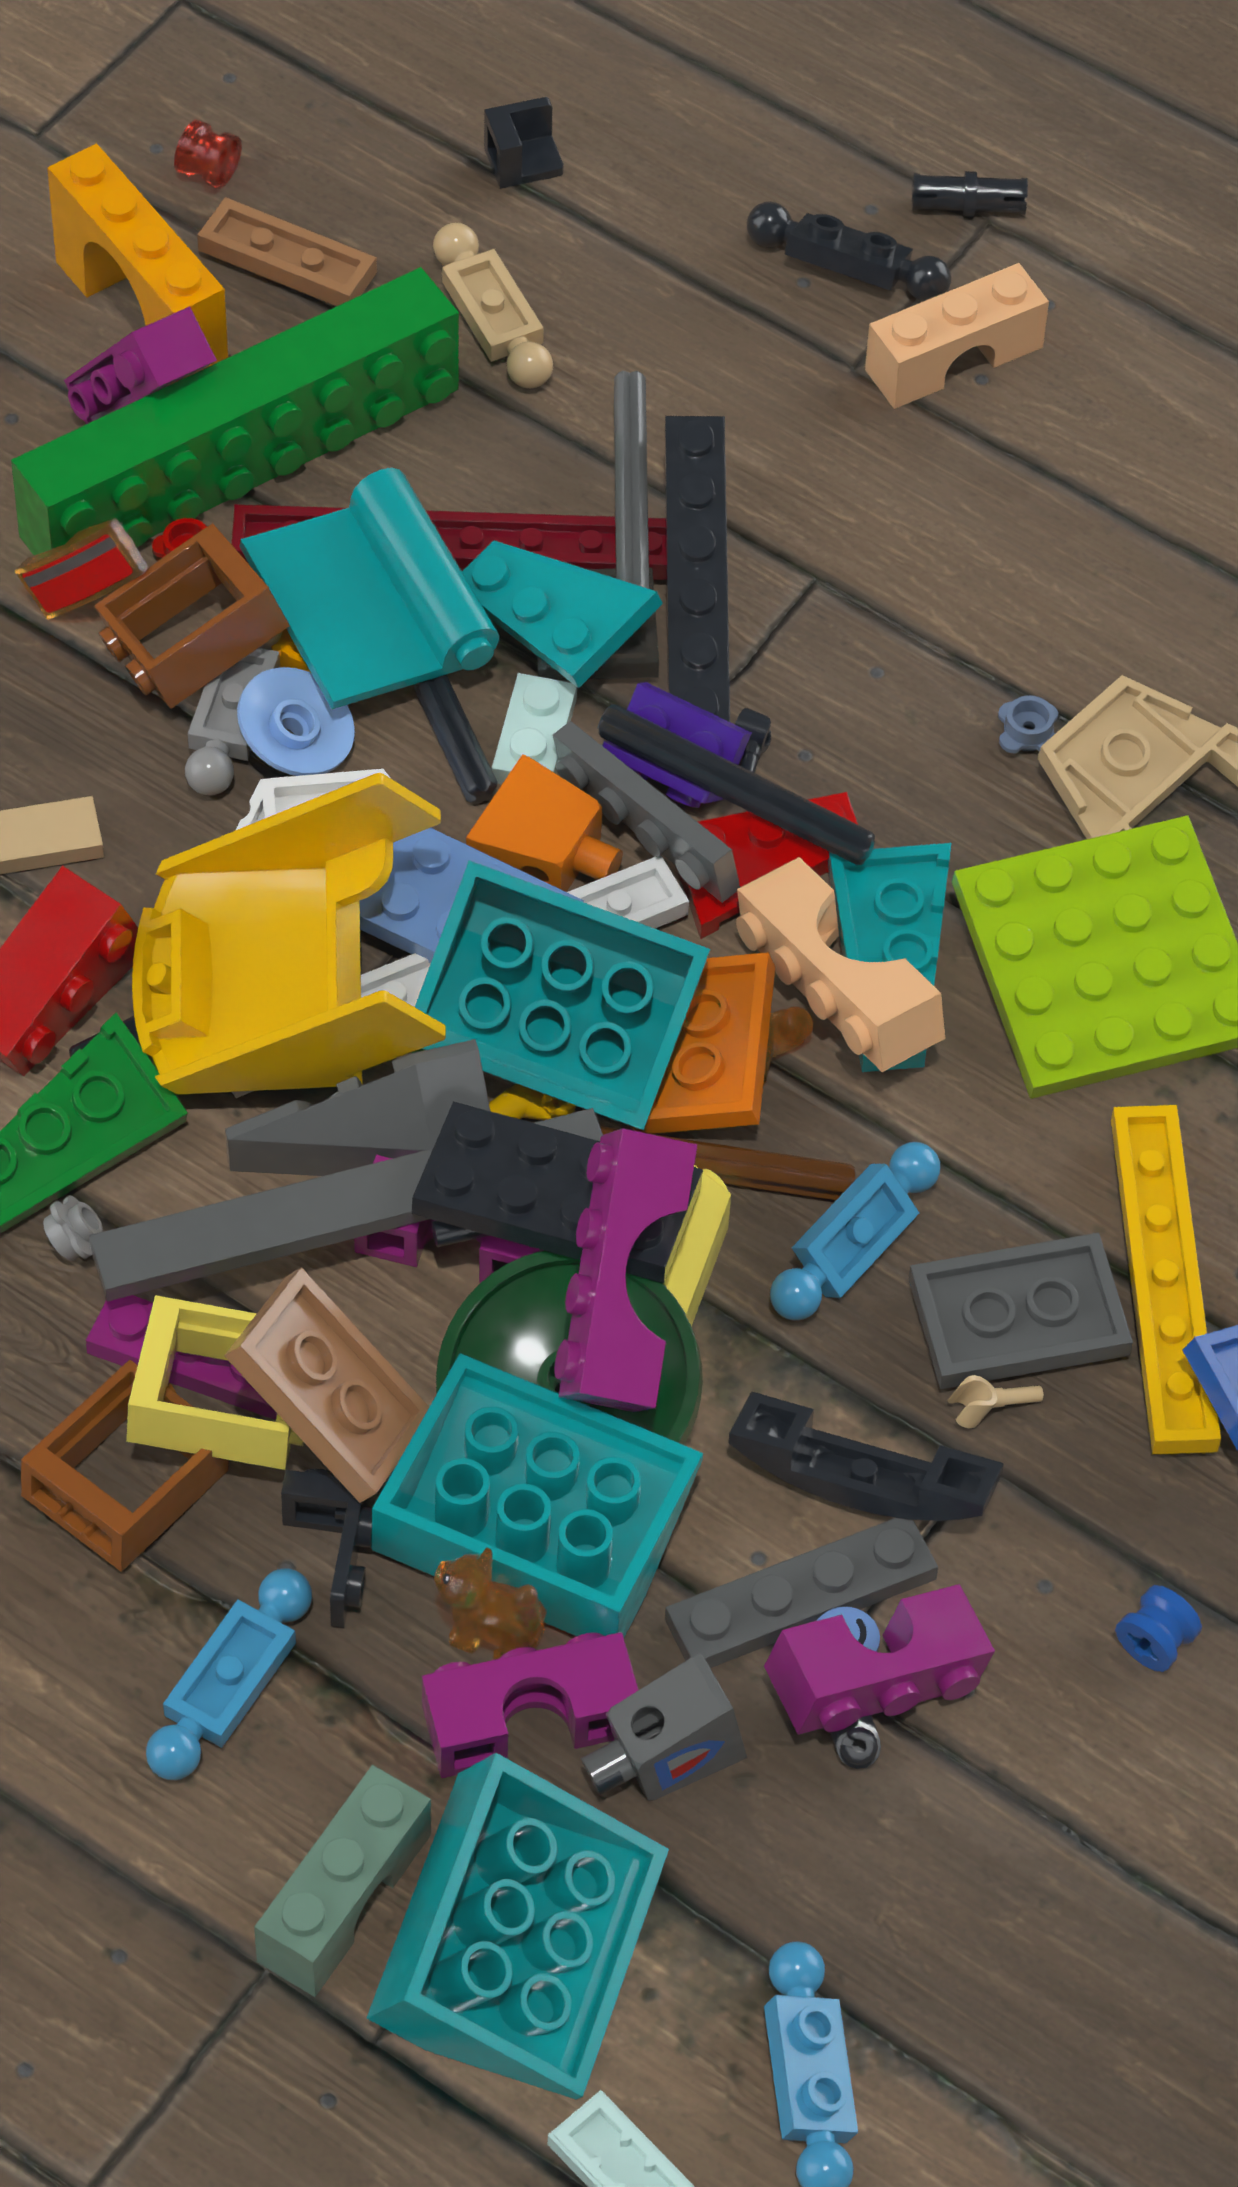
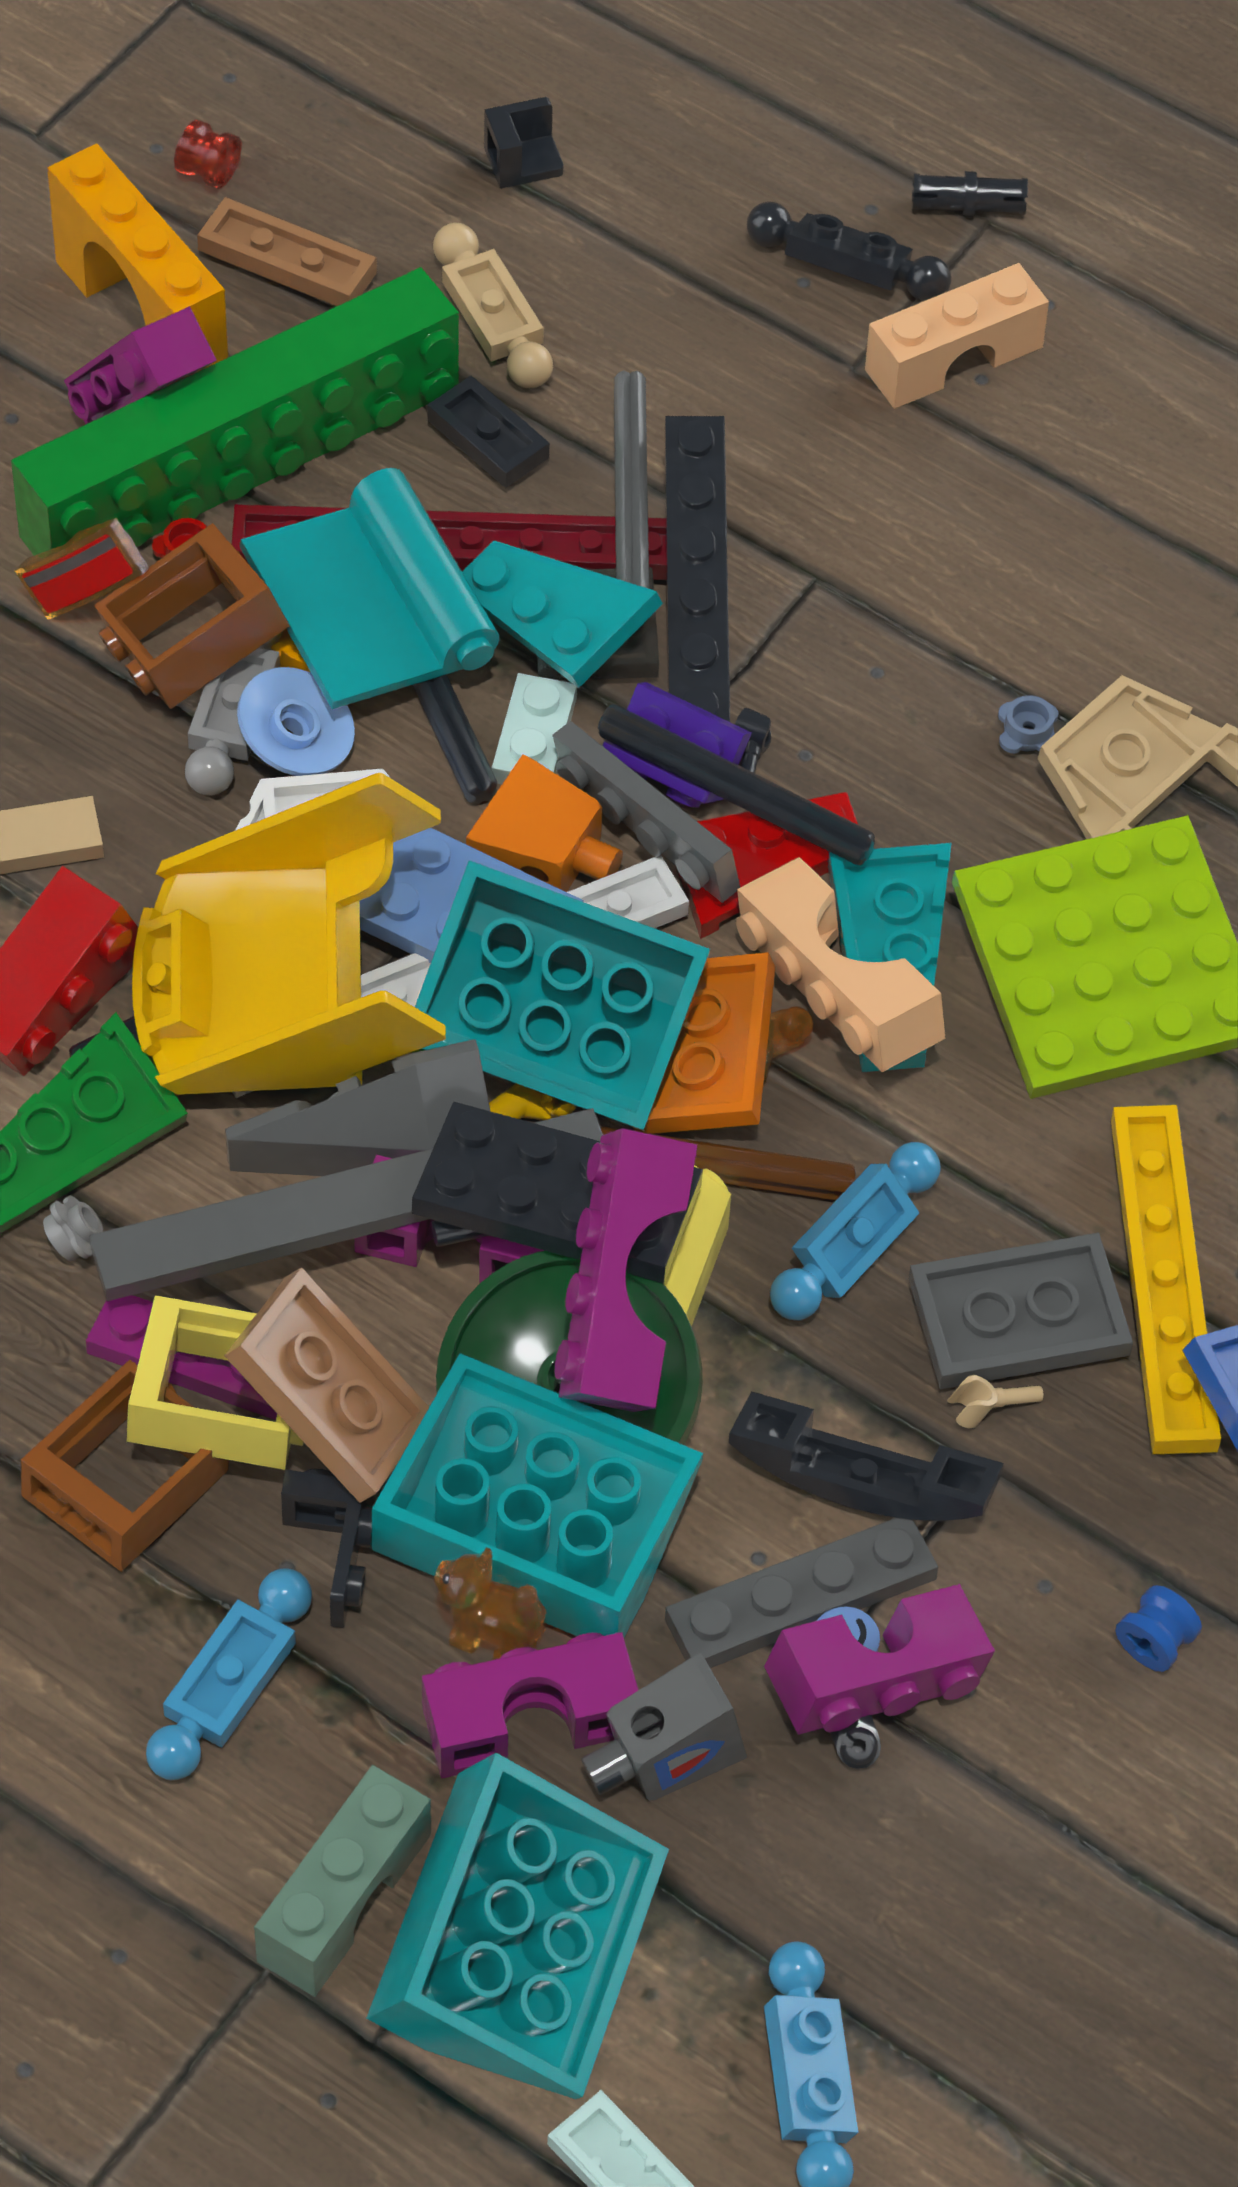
none -> black plate [427,376,550,488]

